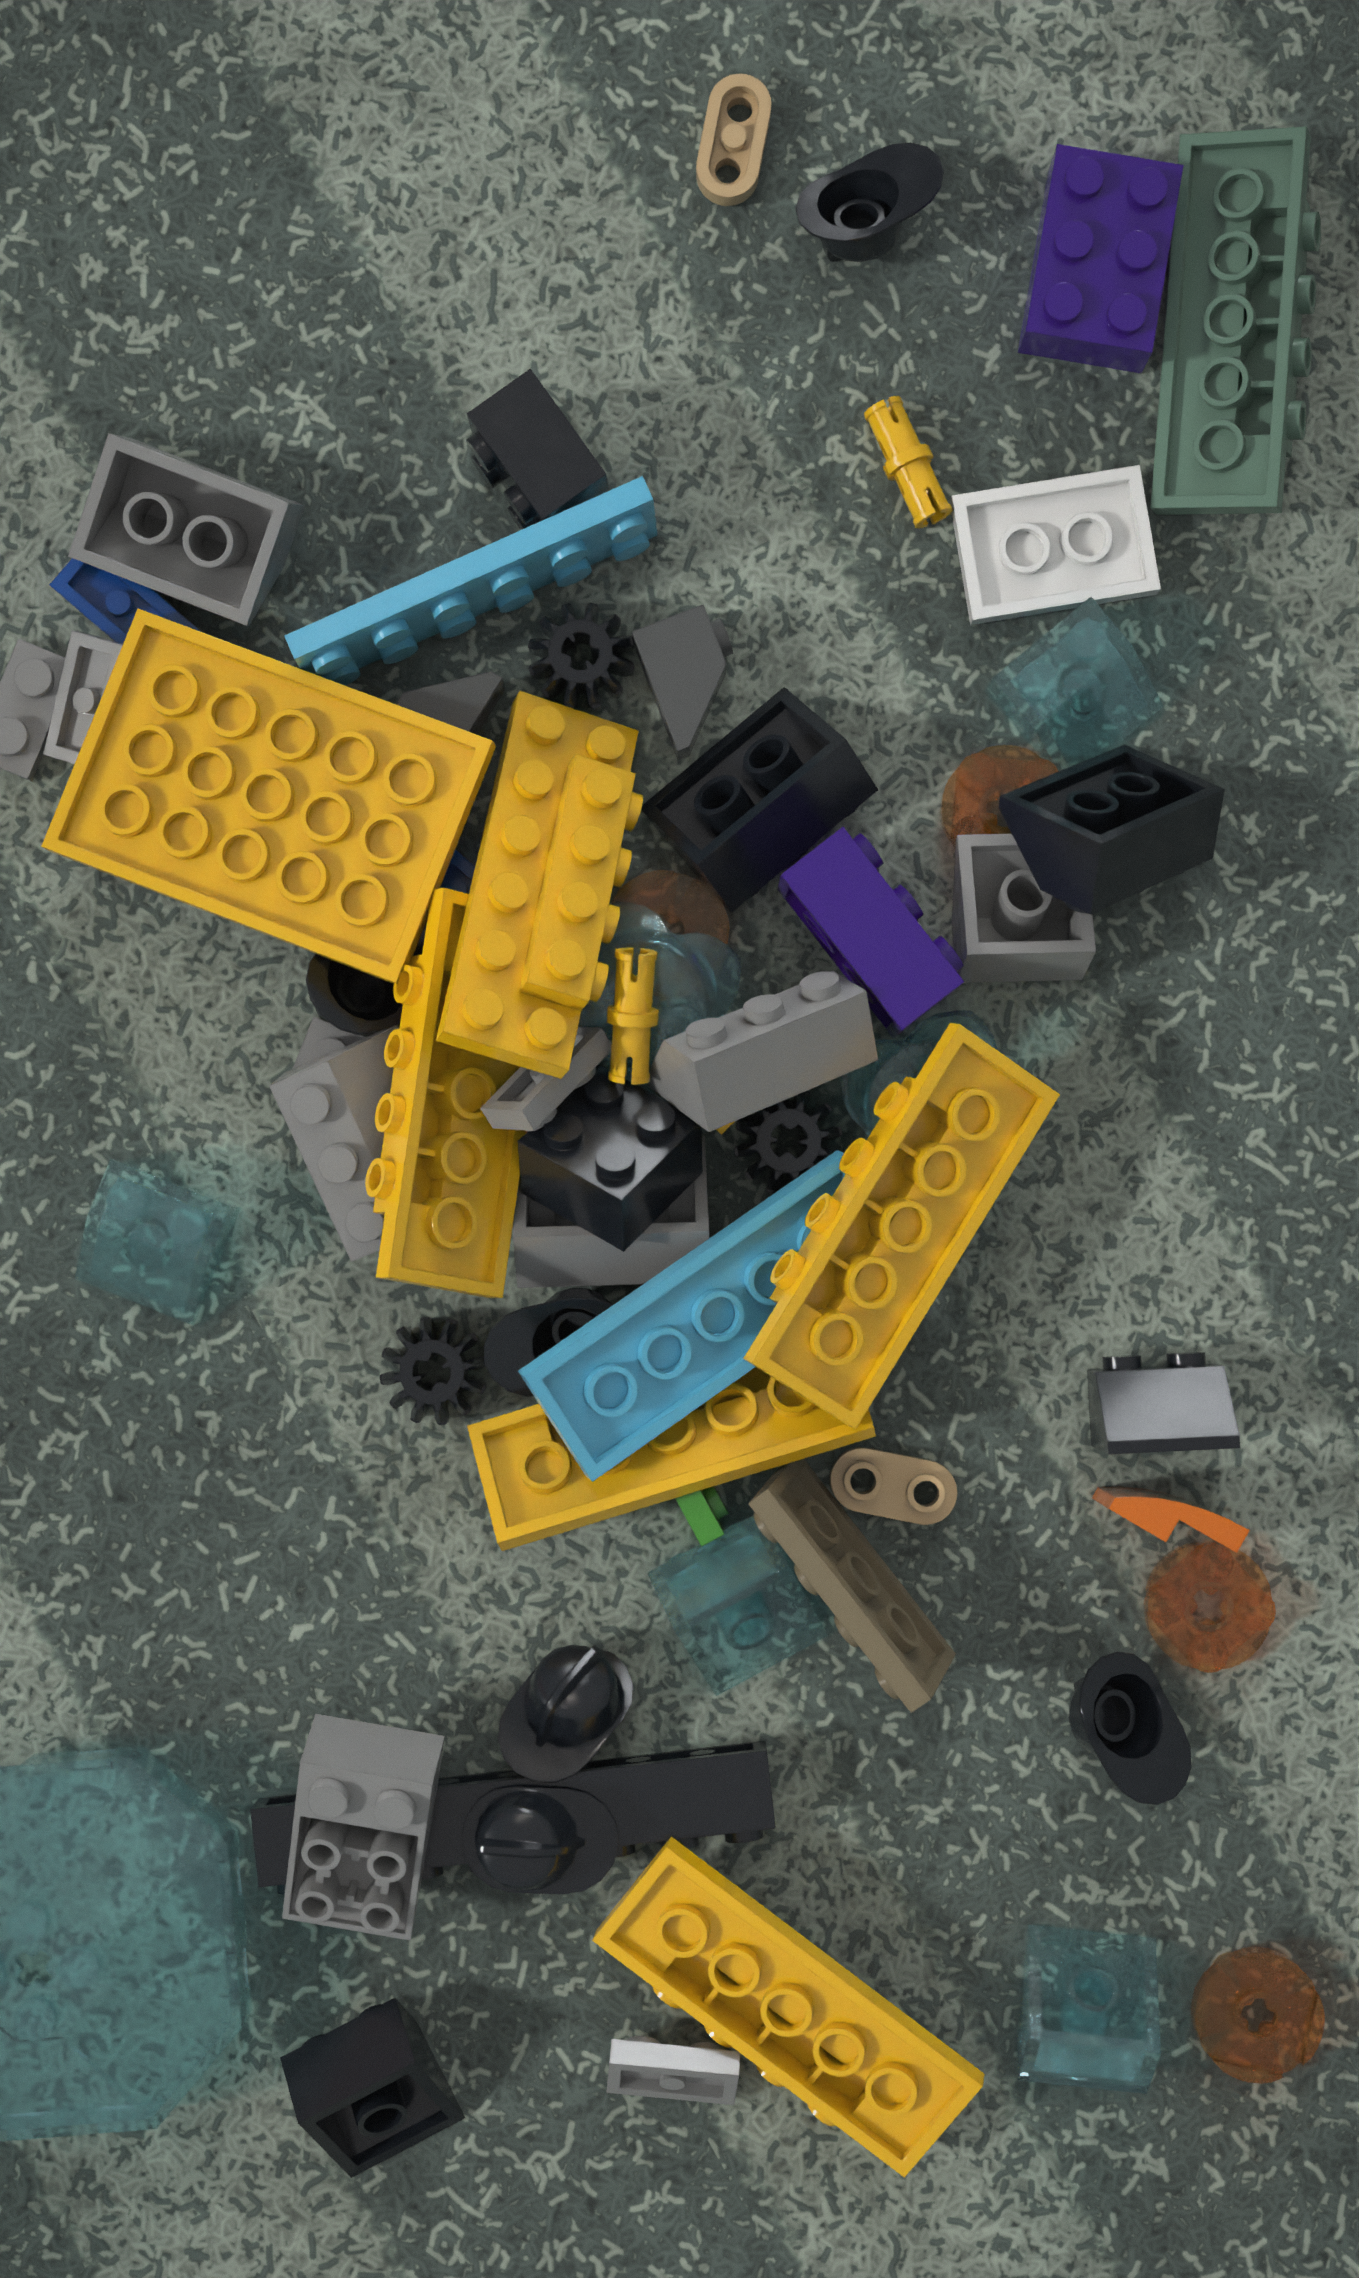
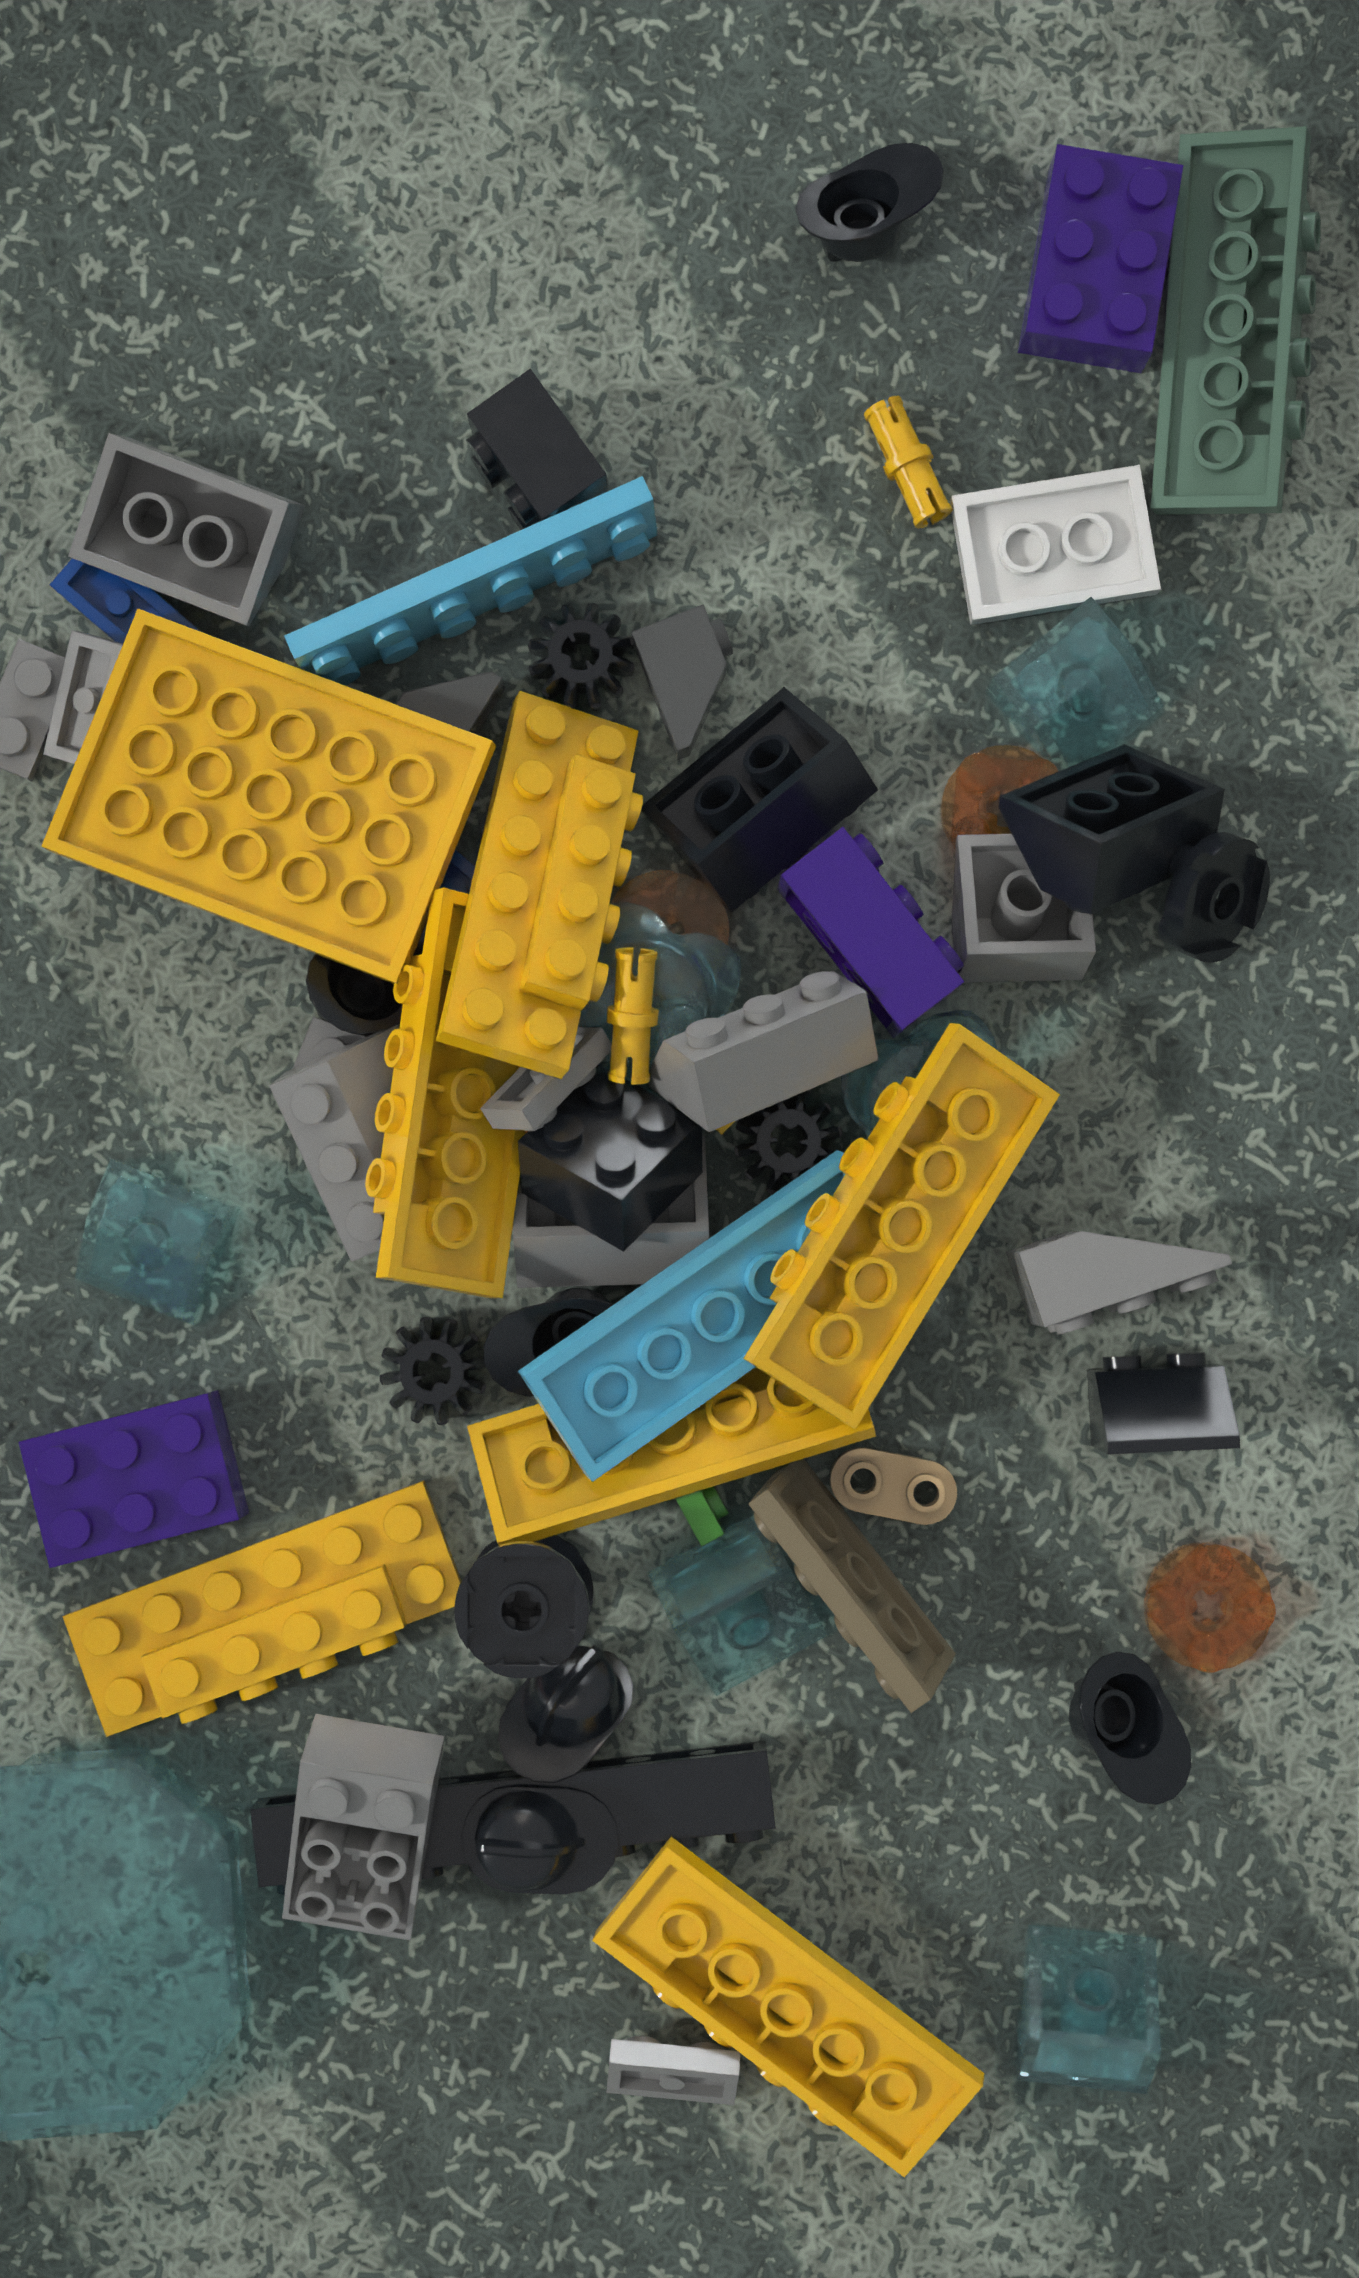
black slope [280,1998,465,2178] -> none
tan plate [696,74,771,206] -> none
orange slope [1092,1486,1250,1553] -> none
clear orange plate [1191,1947,1325,2083] -> none
none -> dark purple brick [18,1390,249,1568]
none -> yellow plate [62,1480,462,1737]
none -> black piece [454,1535,594,1679]
none -> light grey slope [1006,1231,1232,1335]
none -> black plate [1158,832,1270,963]

